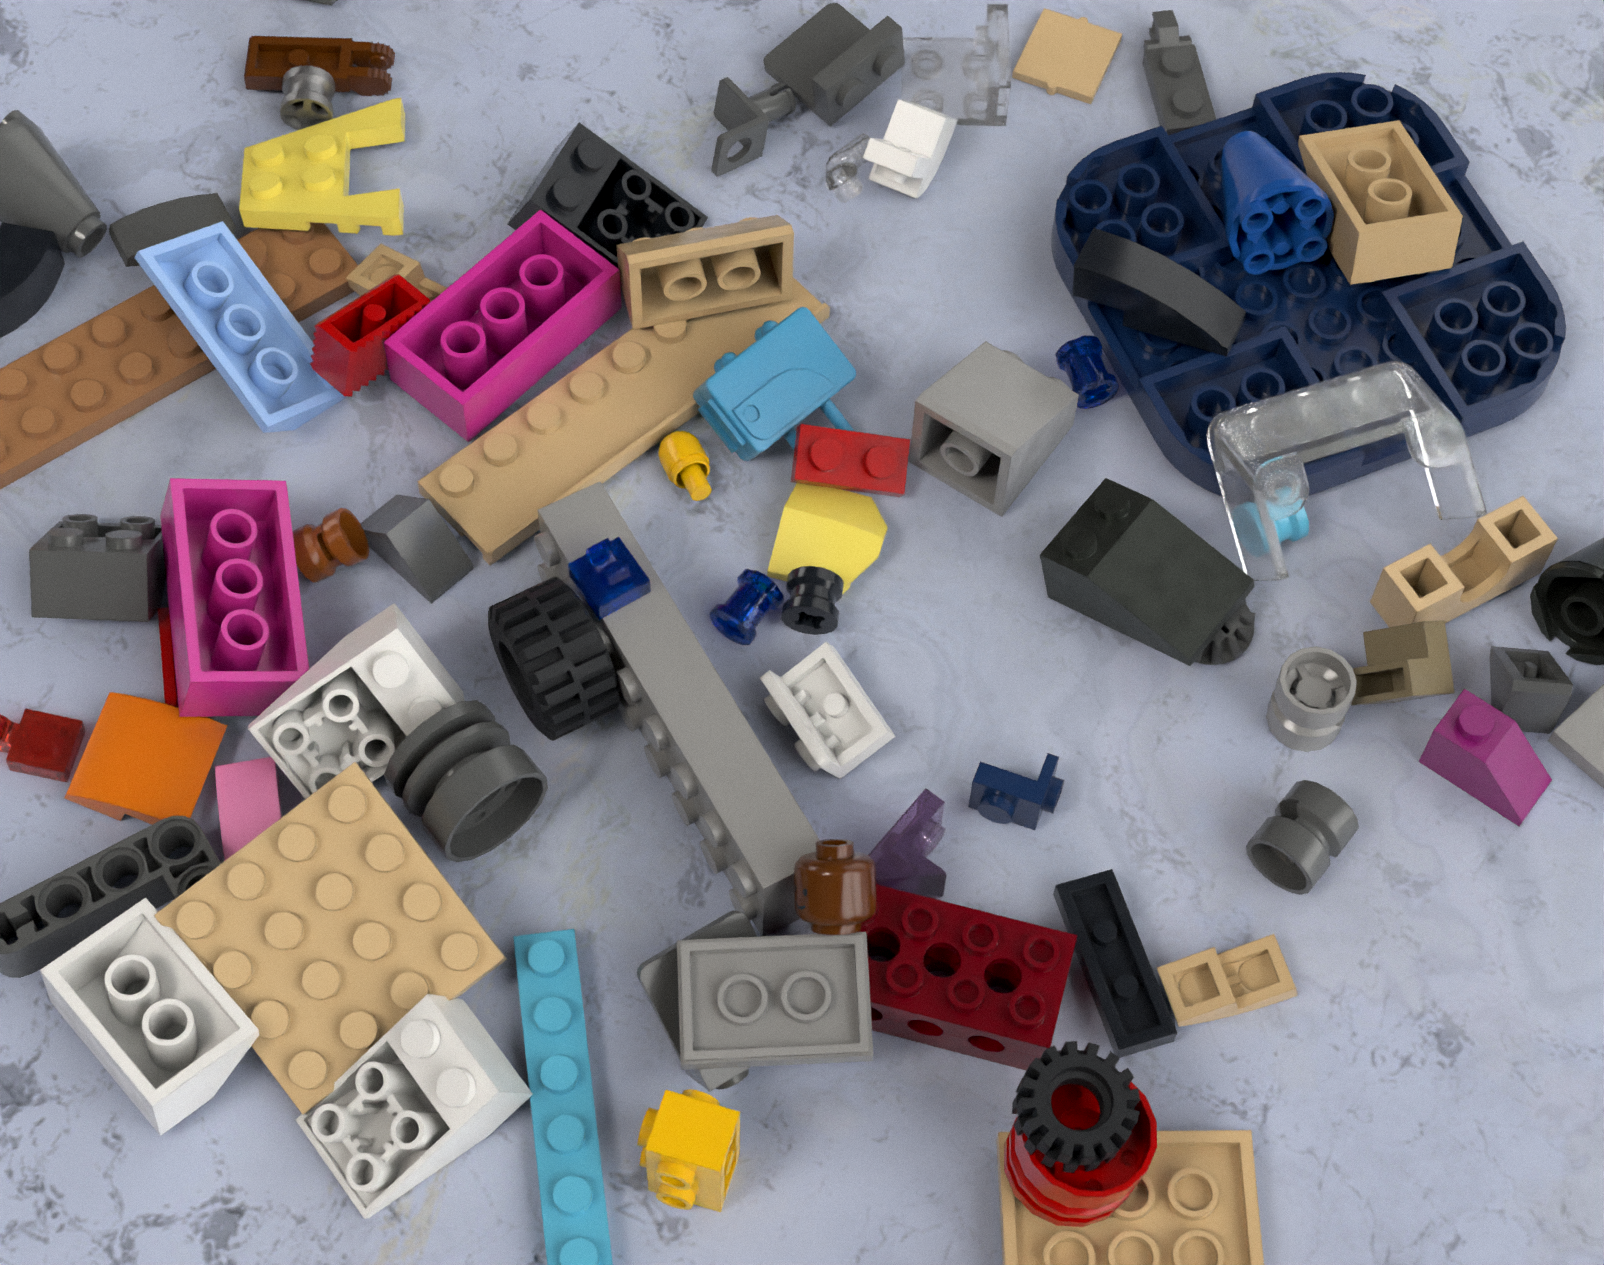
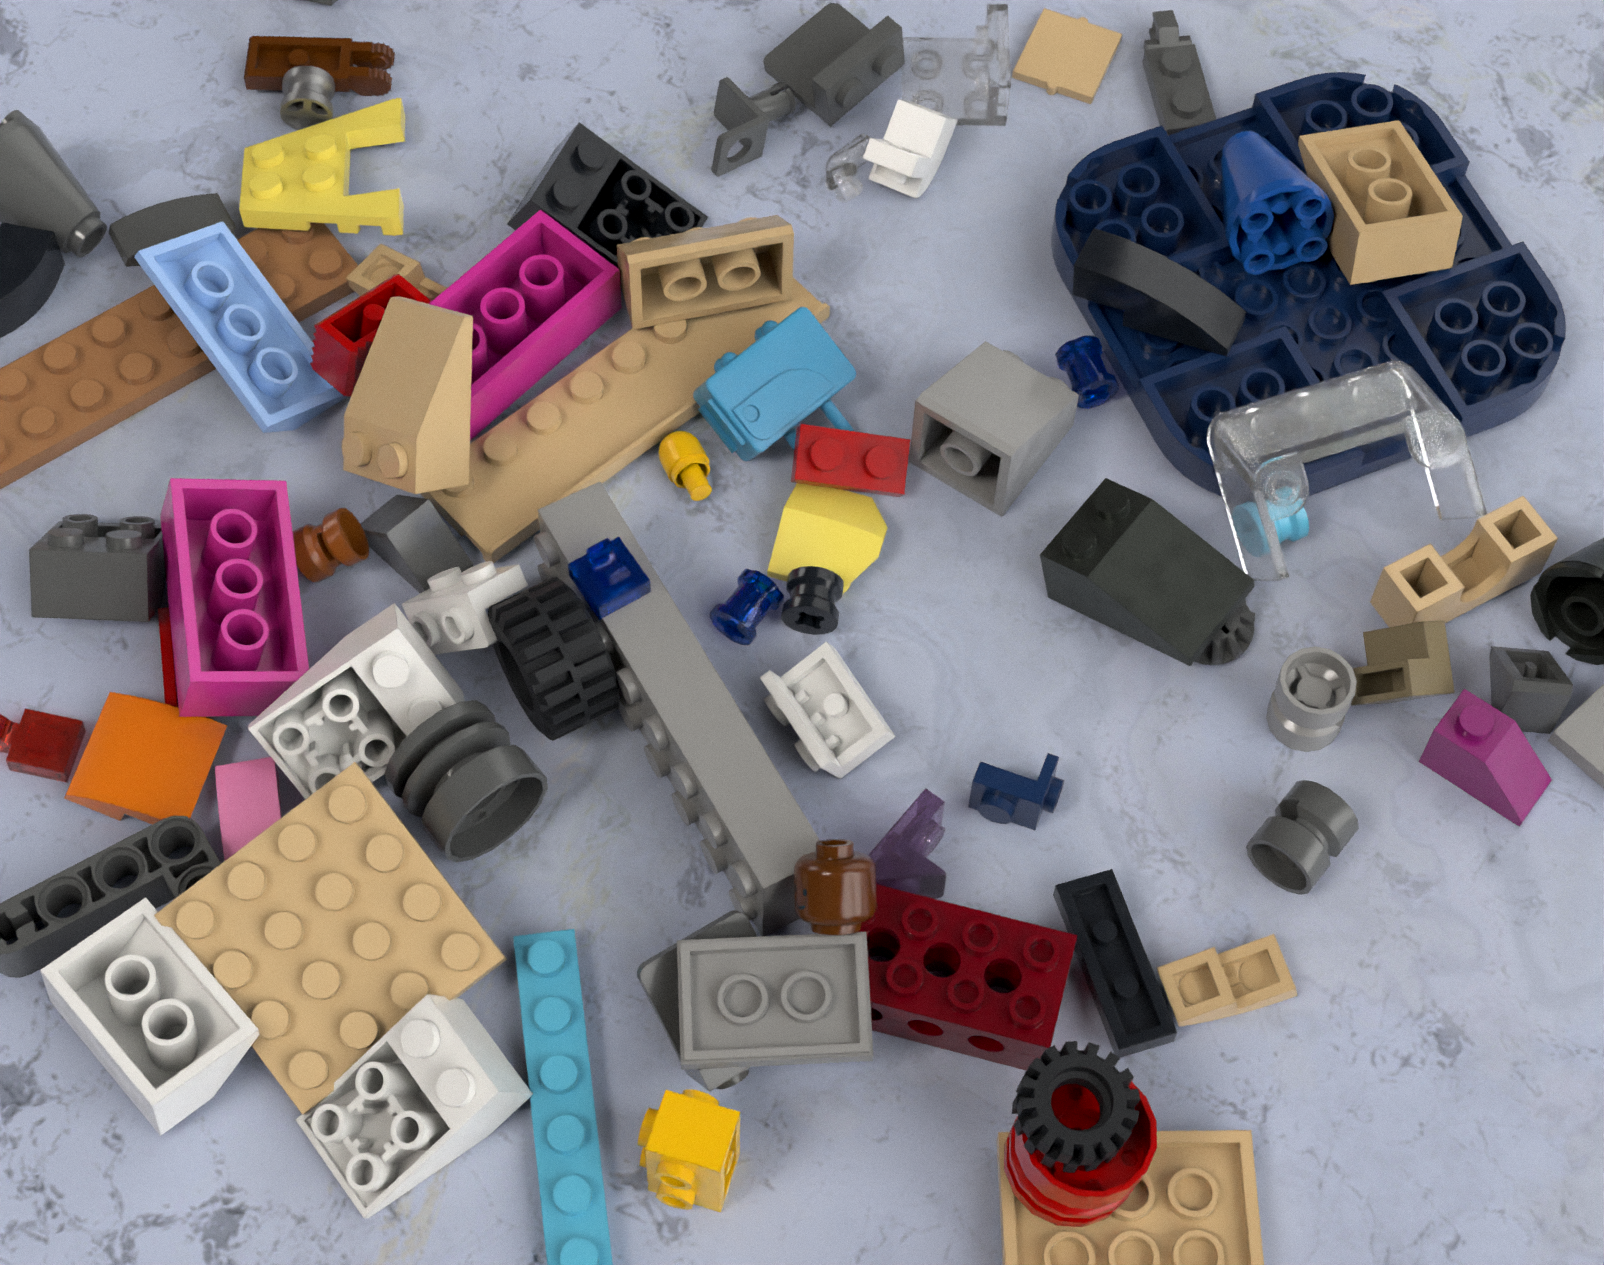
none -> tan slope [342,296,473,494]
none -> white bracket [402,561,528,655]

